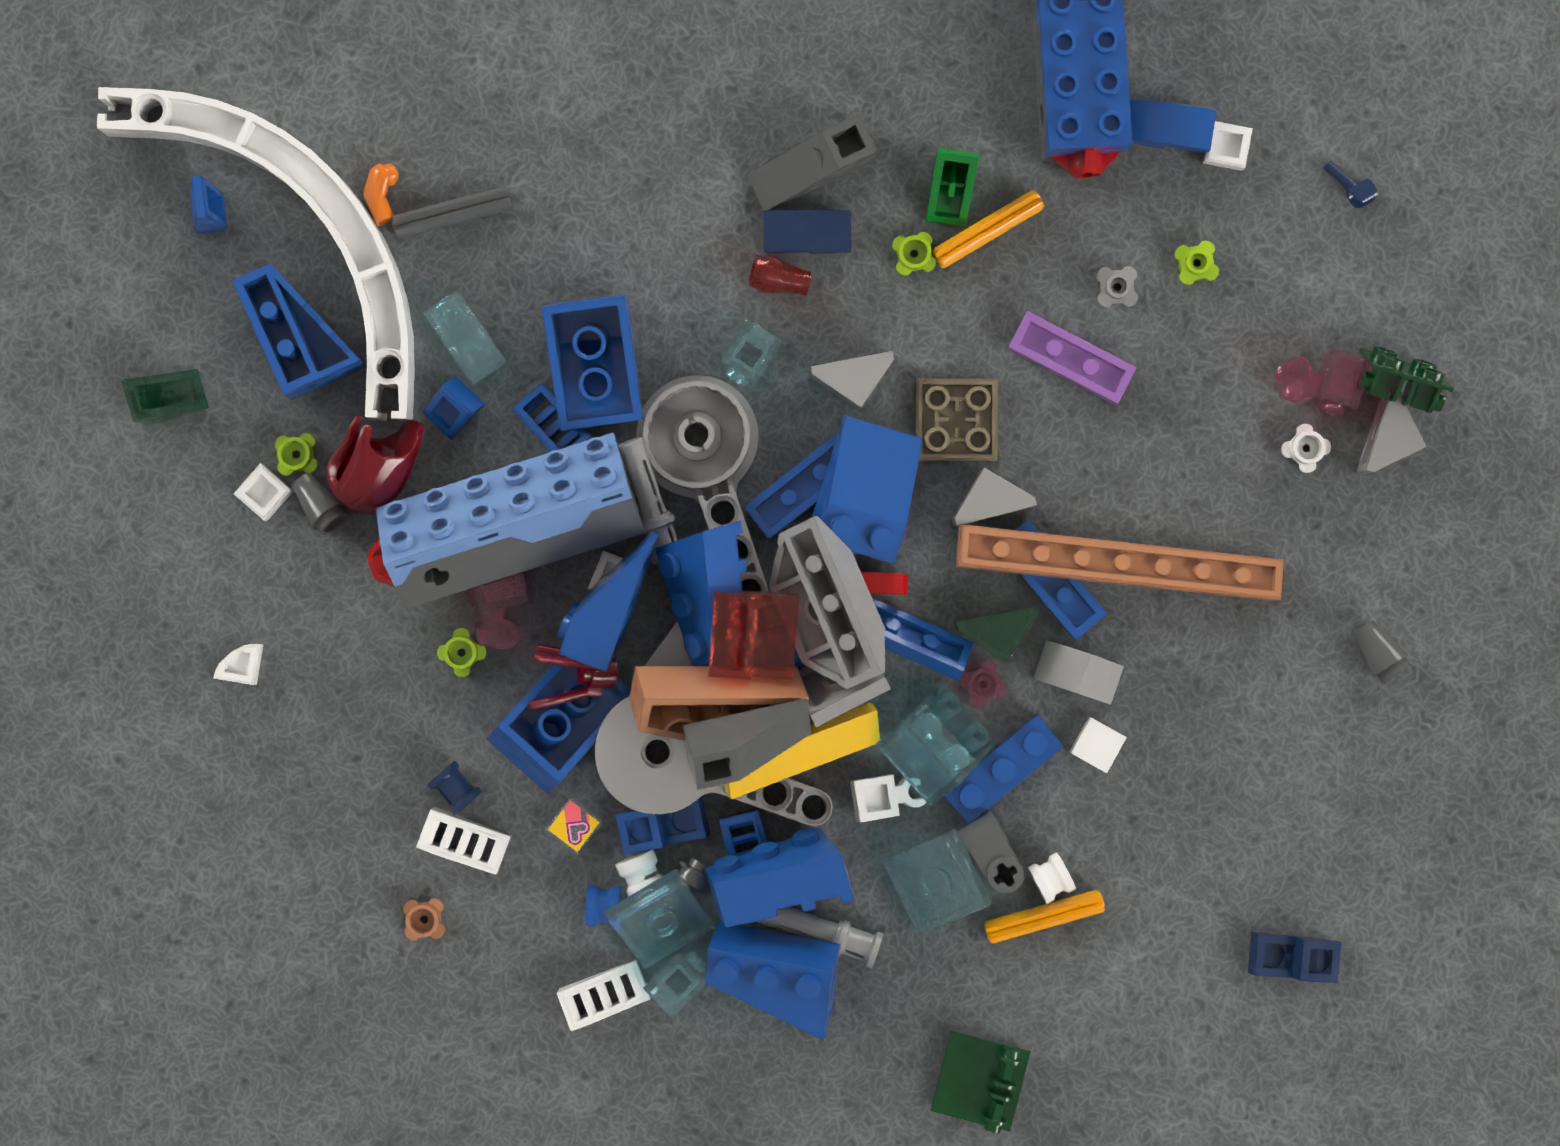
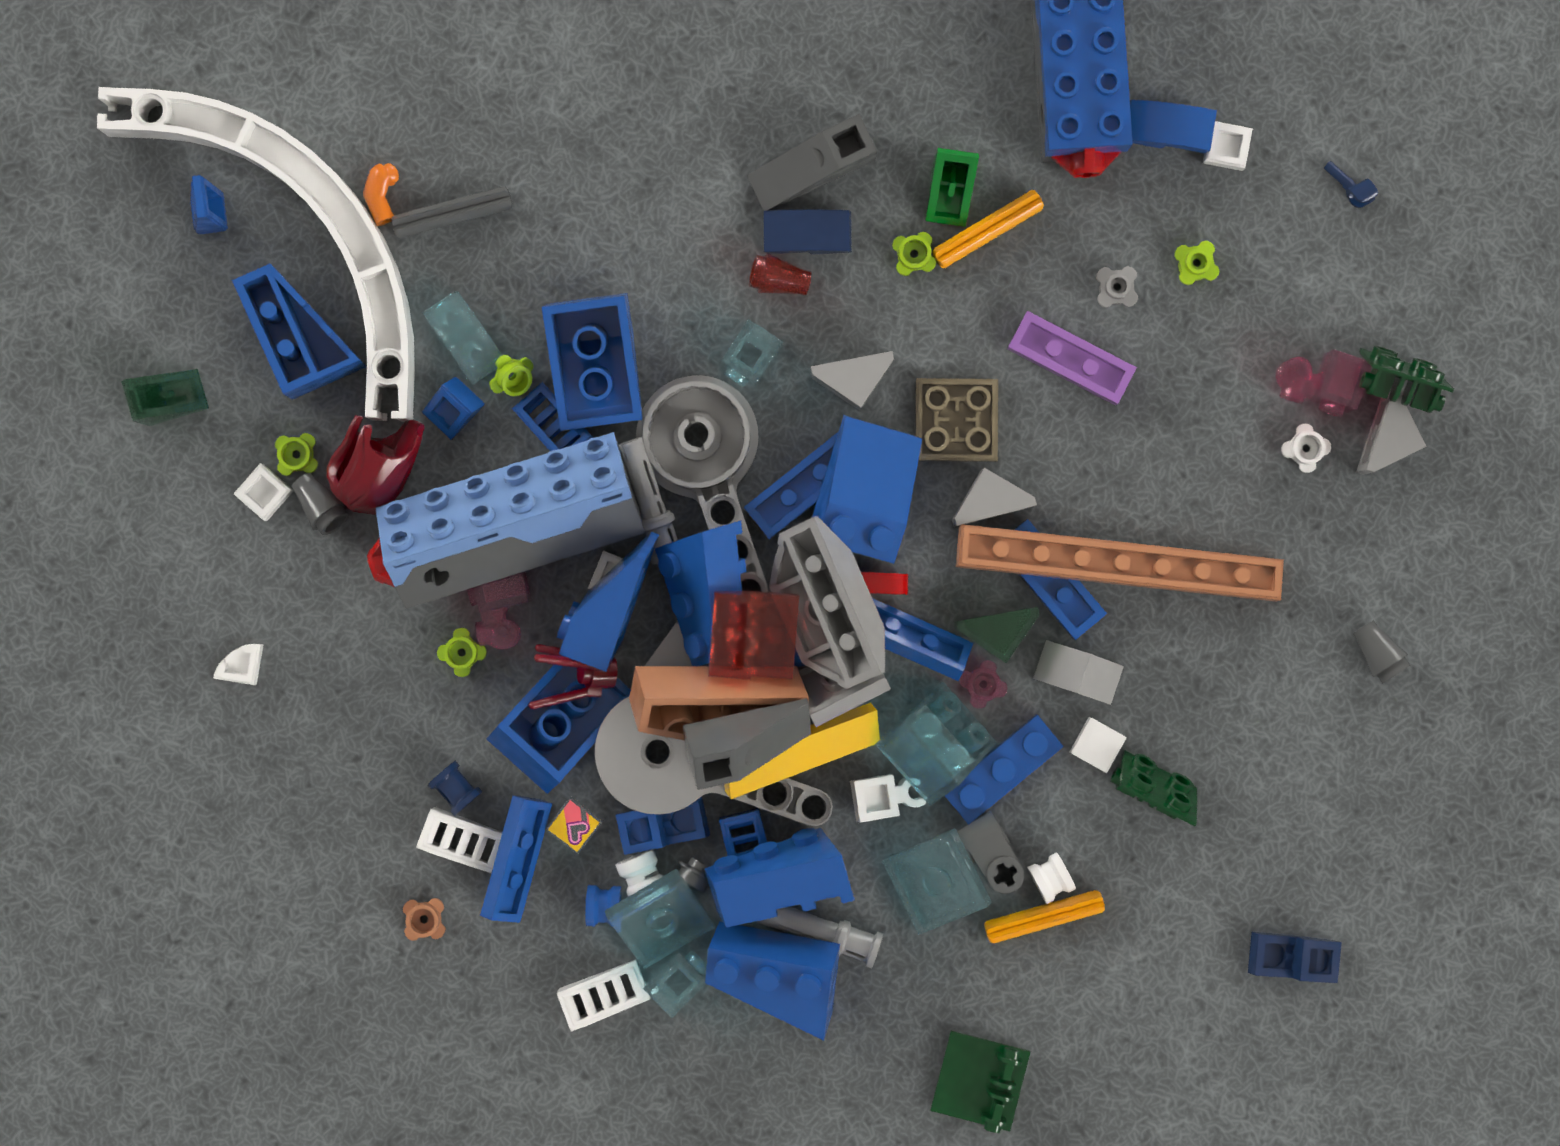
none -> blue plate [480,795,552,923]
none -> lime plate [489,355,534,396]
none -> dark green hinge [1110,750,1197,827]

